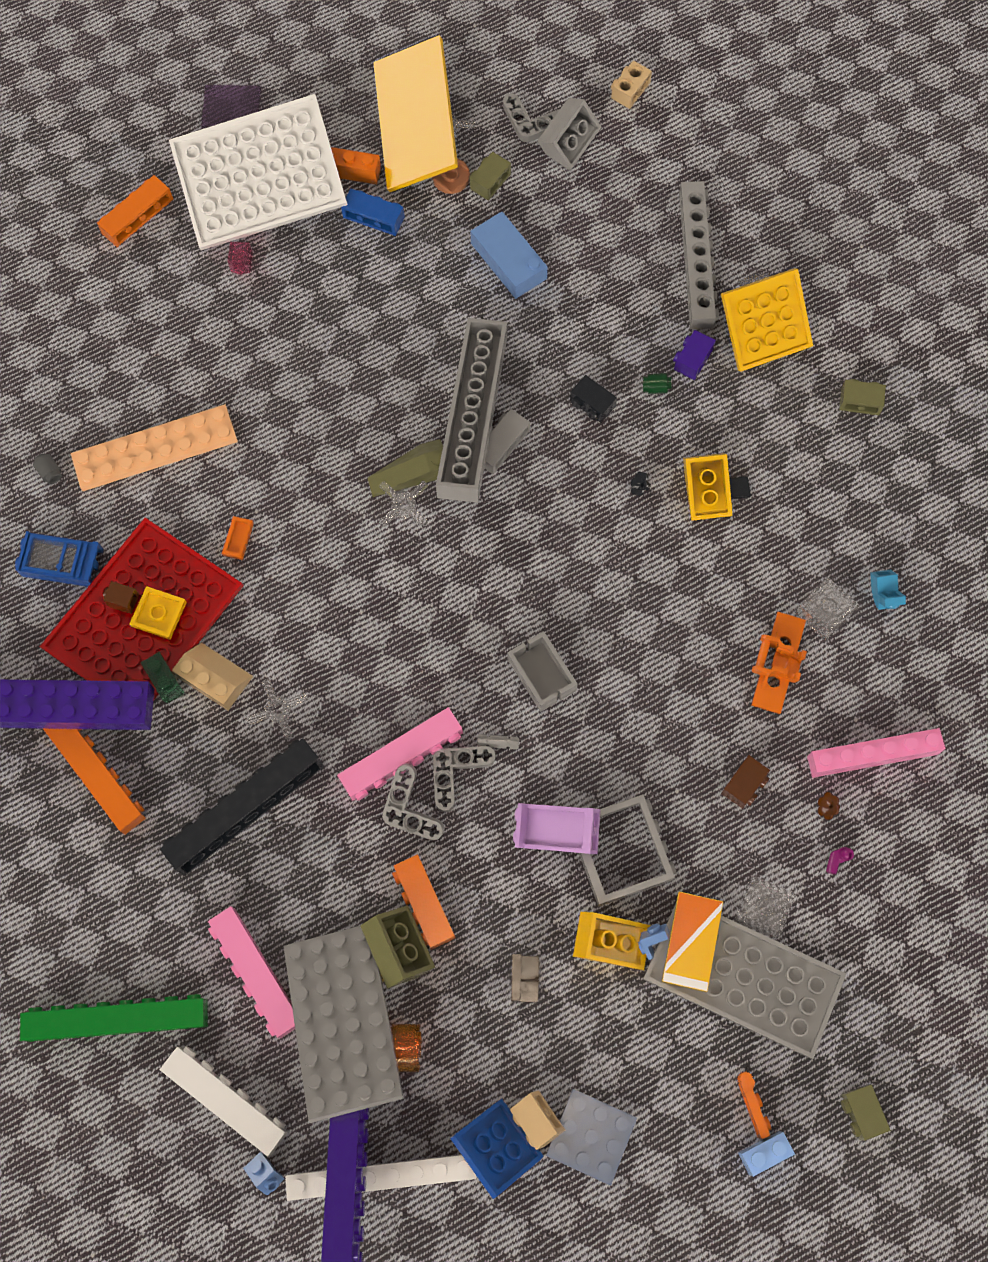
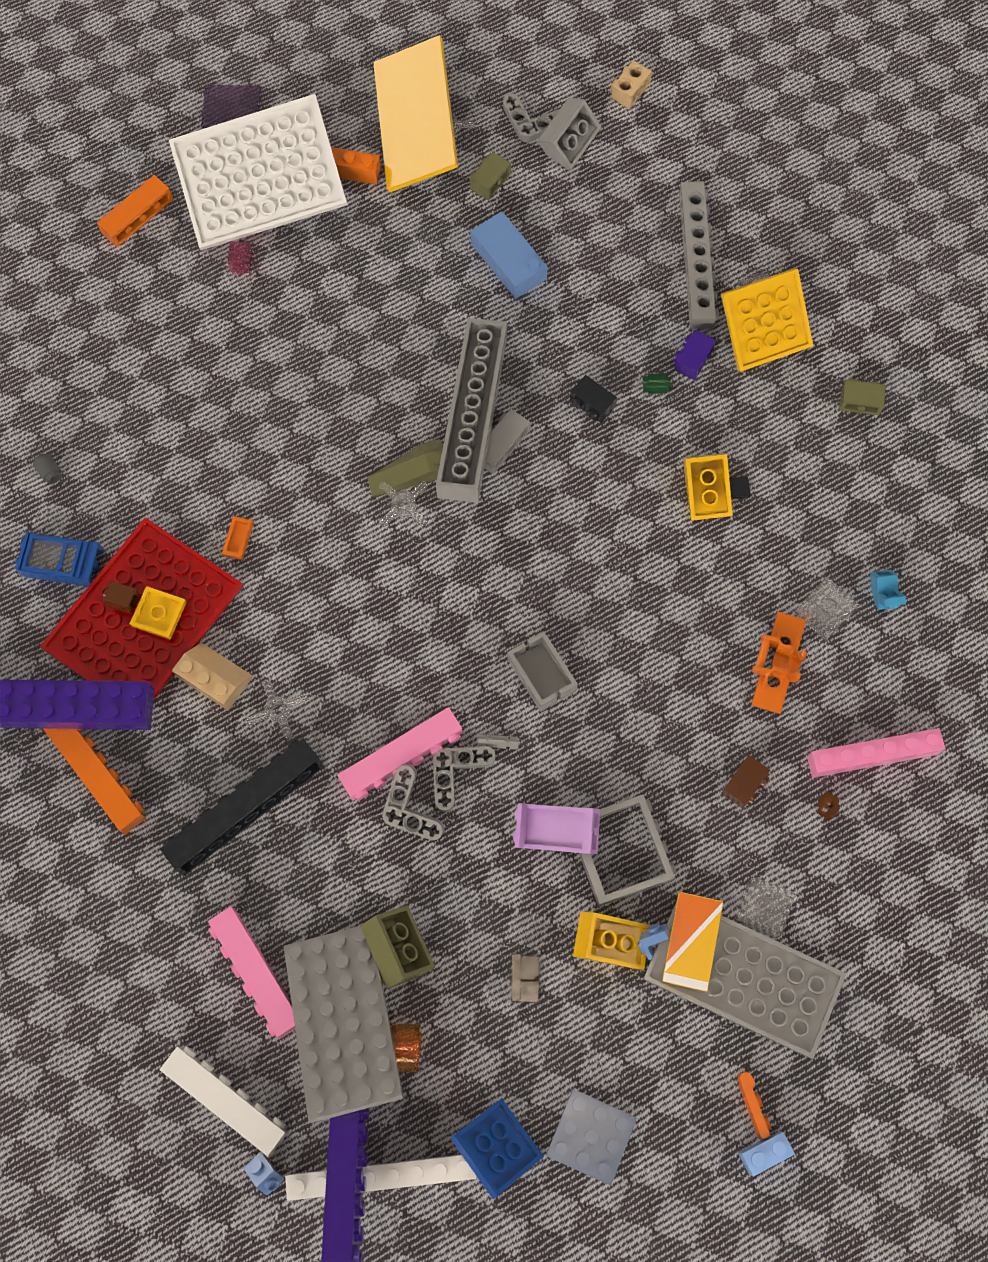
green brick [20,994,208,1042] -> none
light nougat plate [71,404,238,491] -> none
clear green brick [141,652,185,704] -> none
blue brick [341,188,405,236] -> none
orange brick [392,854,455,950] -> none
nougat tile [432,158,470,194] -> none
tan brick [510,1090,565,1150] -> none
black plant [631,471,651,496] -> none
magenta arm [826,847,854,875] -> none
olive brick [841,1084,891,1141] -> none

